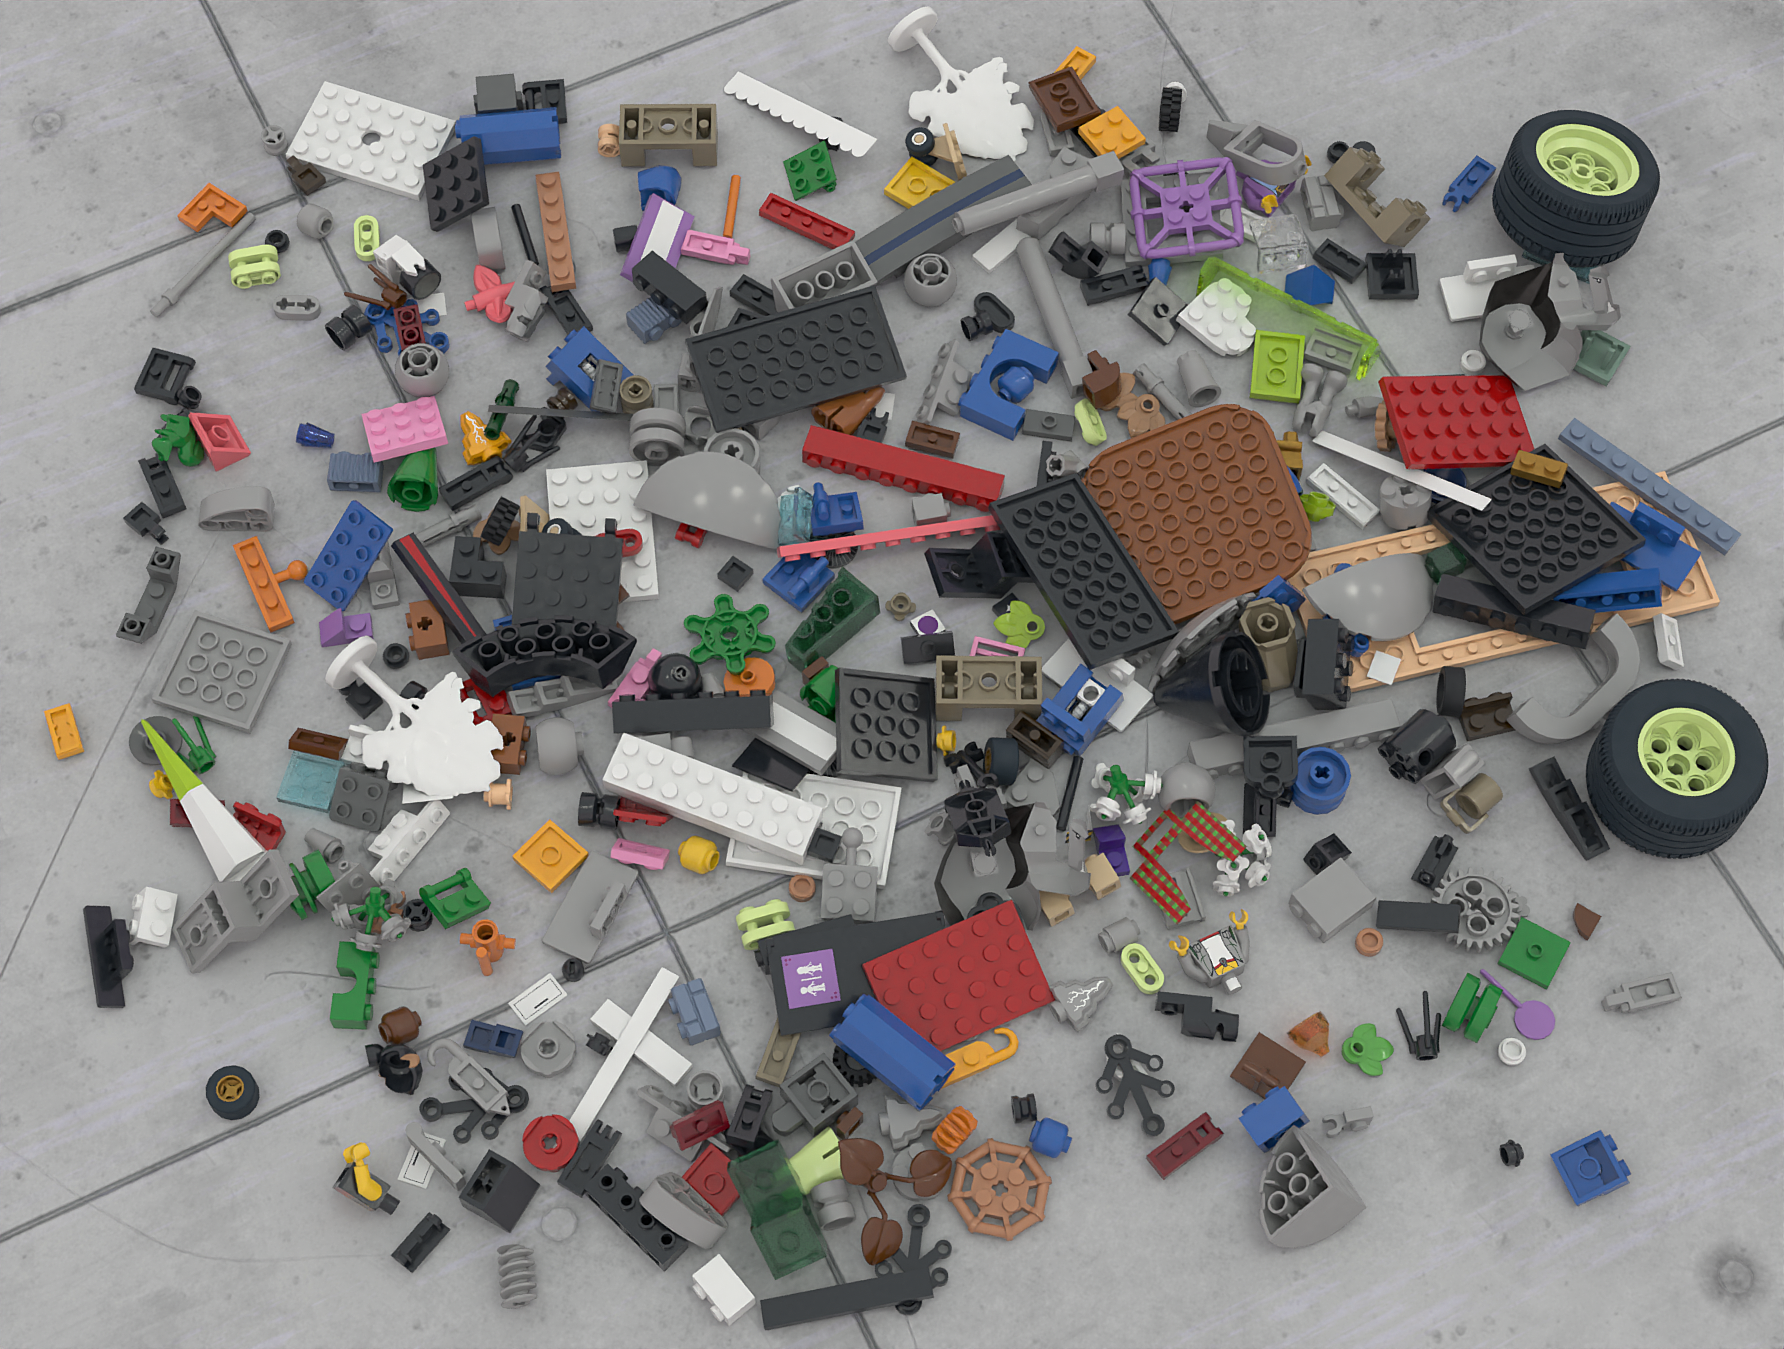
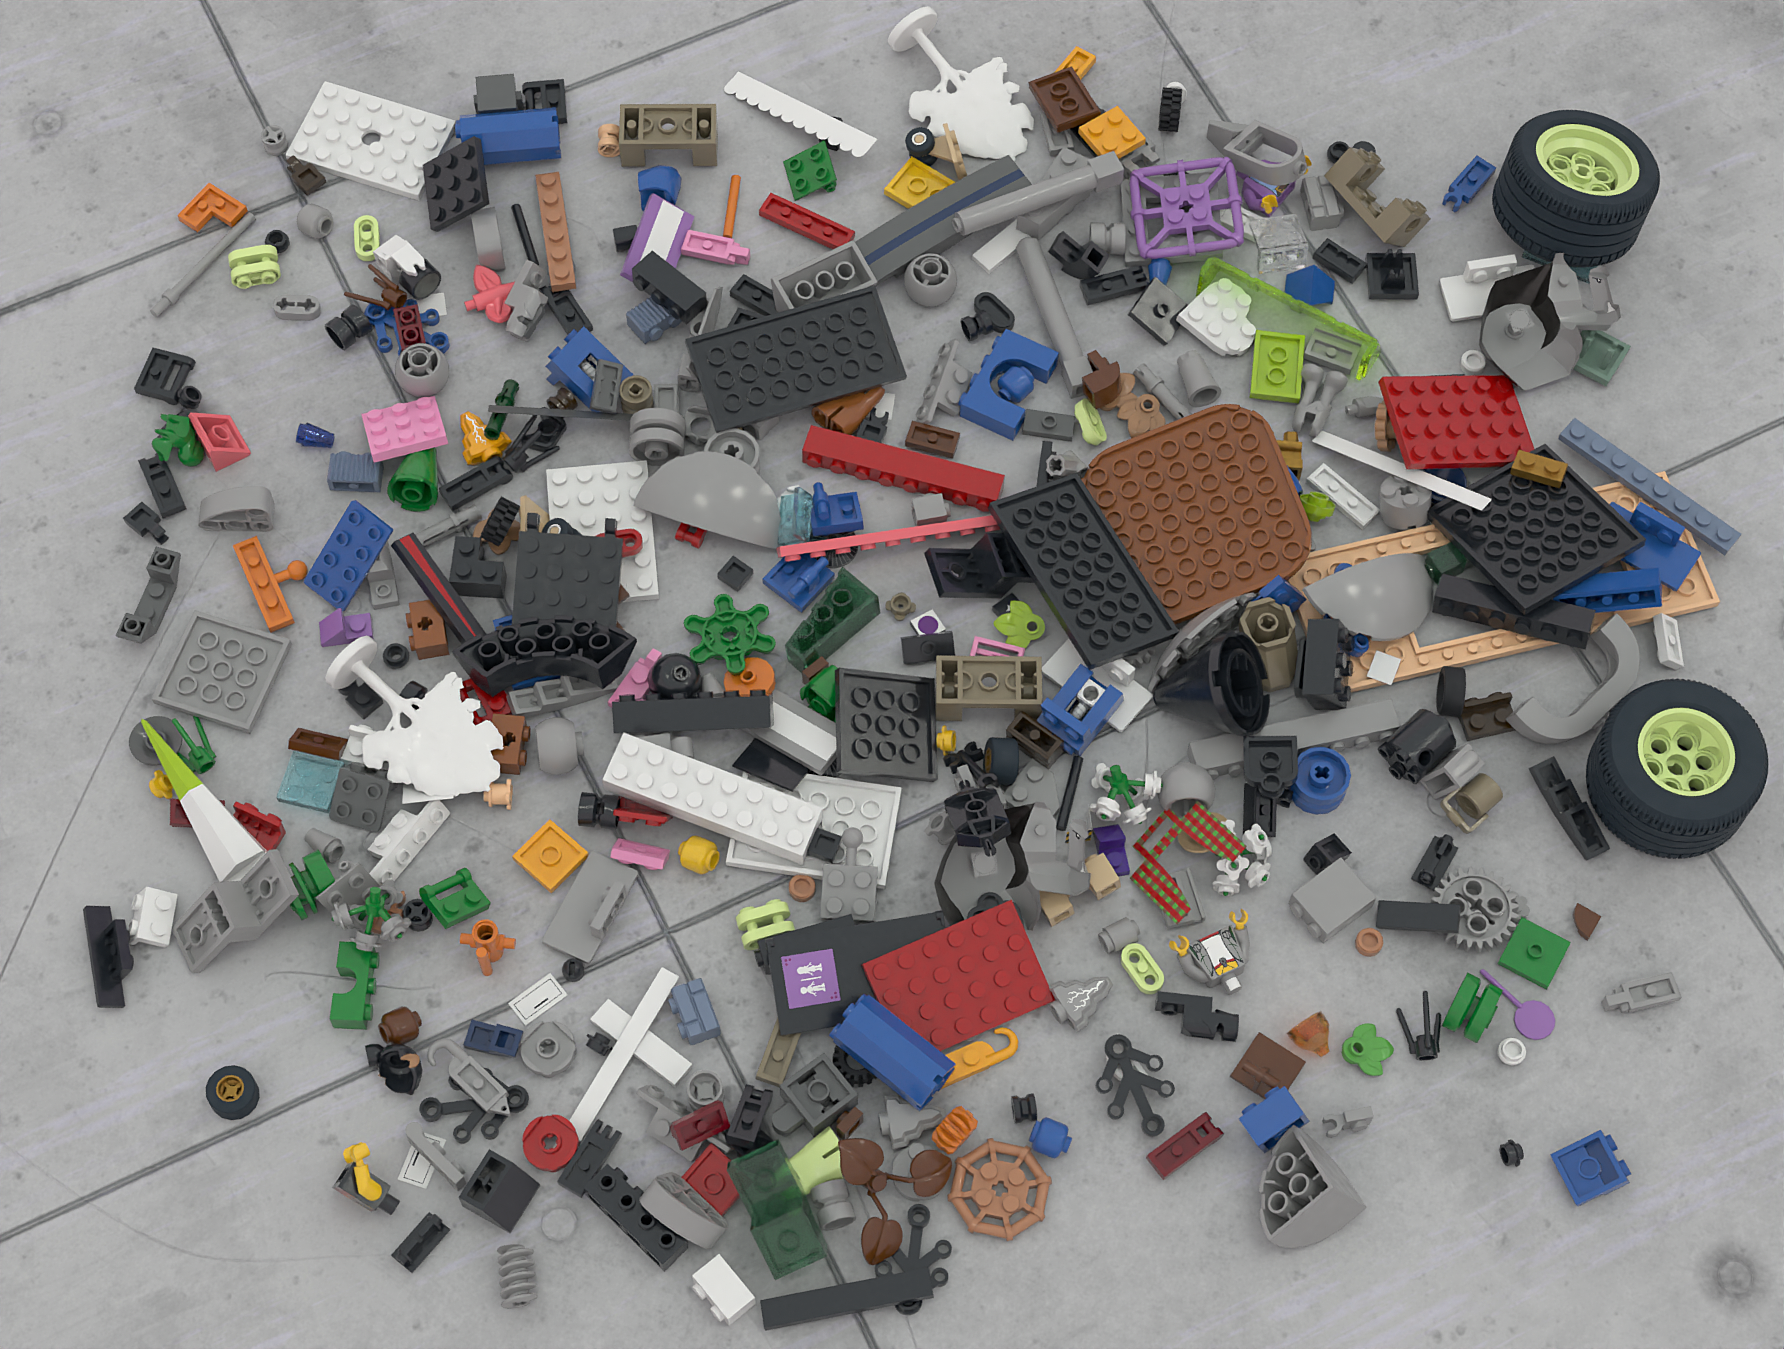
light orange plate [44,703,85,760] -> none

